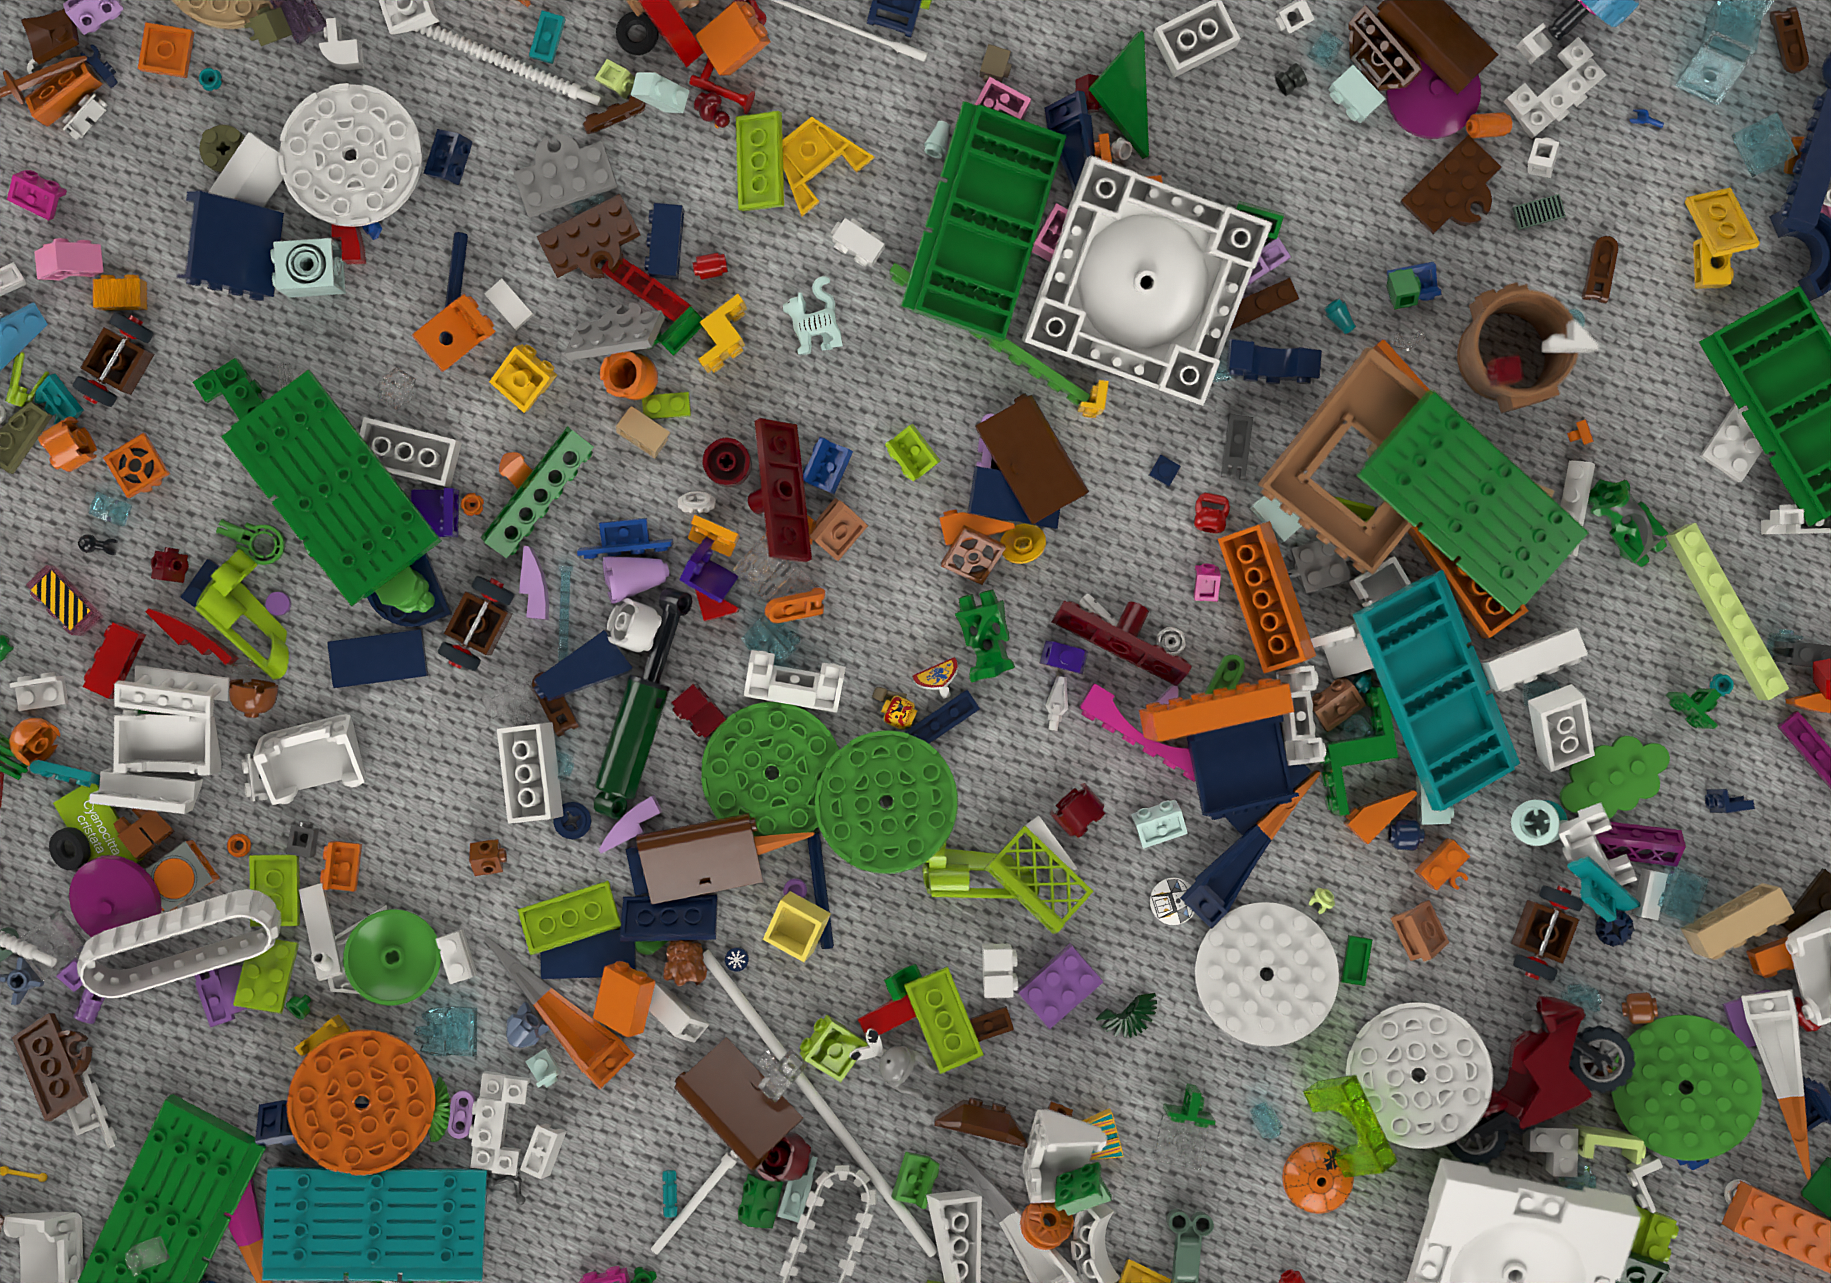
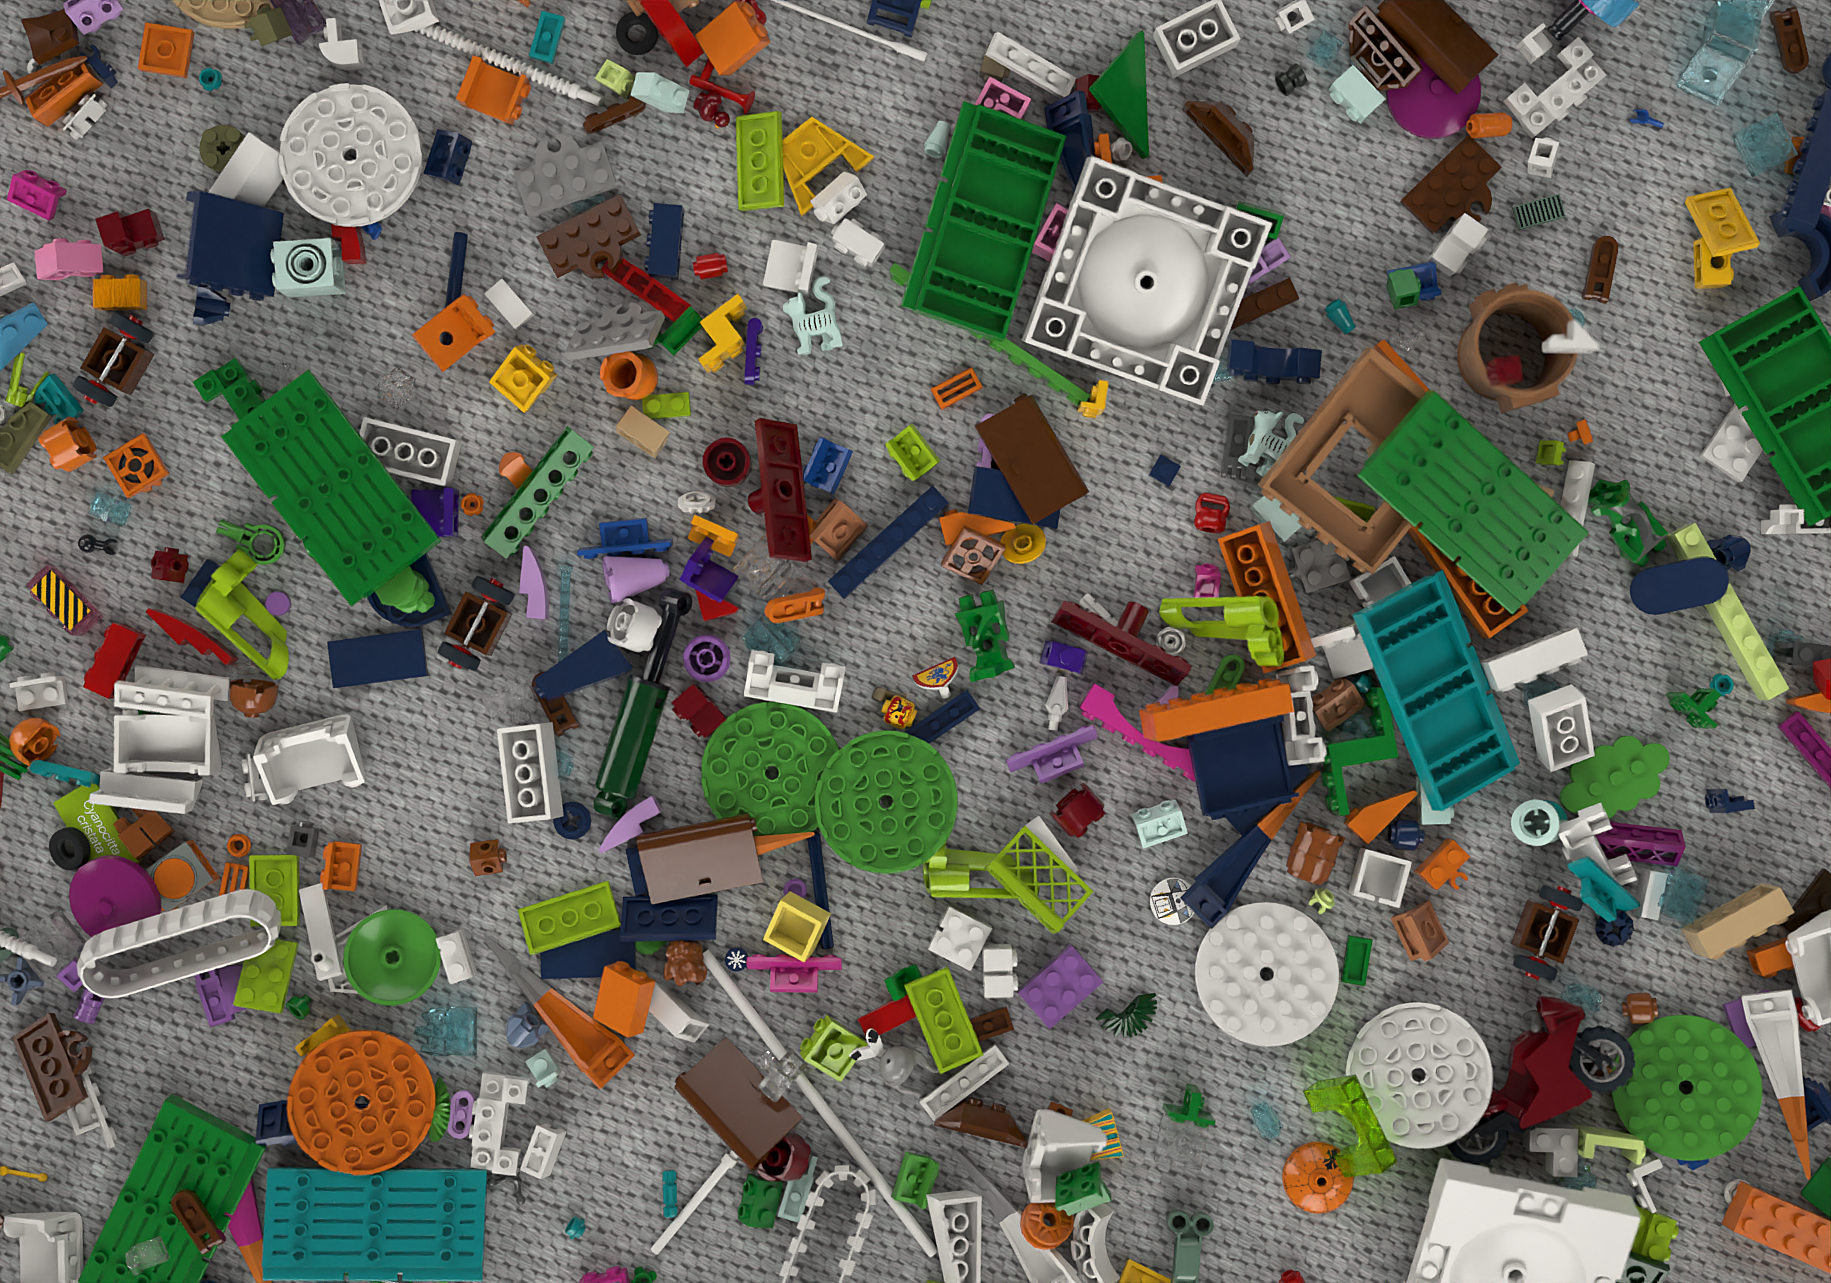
none -> dark red brick [95,209,165,256]
none -> reddish brown plate [171,1189,226,1254]
none -> dark blue brick [193,284,231,326]
none -> orange tile [219,862,249,896]
none -> orange panel [456,55,531,125]
none -> teal plate [565,1216,586,1240]
none -> medium lavender cone [683,635,731,682]
none -> dark purple plate [744,318,763,385]
none -> dark pink bracket [746,954,842,993]
none -> white bracket [763,240,818,296]
none -> white brick [811,172,867,225]
none -> dark blue brick [828,485,949,600]
none -> white plate [920,1044,1009,1121]
none -> white piece [928,904,992,971]
none -> orange tile [930,367,983,410]
none -> white plate [985,32,1076,99]
none -> medium lavender bracket [1006,725,1097,784]
none -> lime panel [1159,596,1284,666]
none -> reddish brown wedge [1182,101,1254,178]
none -> light aqua animal [1238,411,1304,477]
none -> dark orange piece [1286,821,1345,885]
none -> white piece [1348,847,1412,908]
none -> white brick [1427,213,1488,277]
none -> lime tile [1535,440,1566,466]
none -> dark blue tile [1630,556,1729,615]
none -> dark blue brick [1707,535,1751,572]

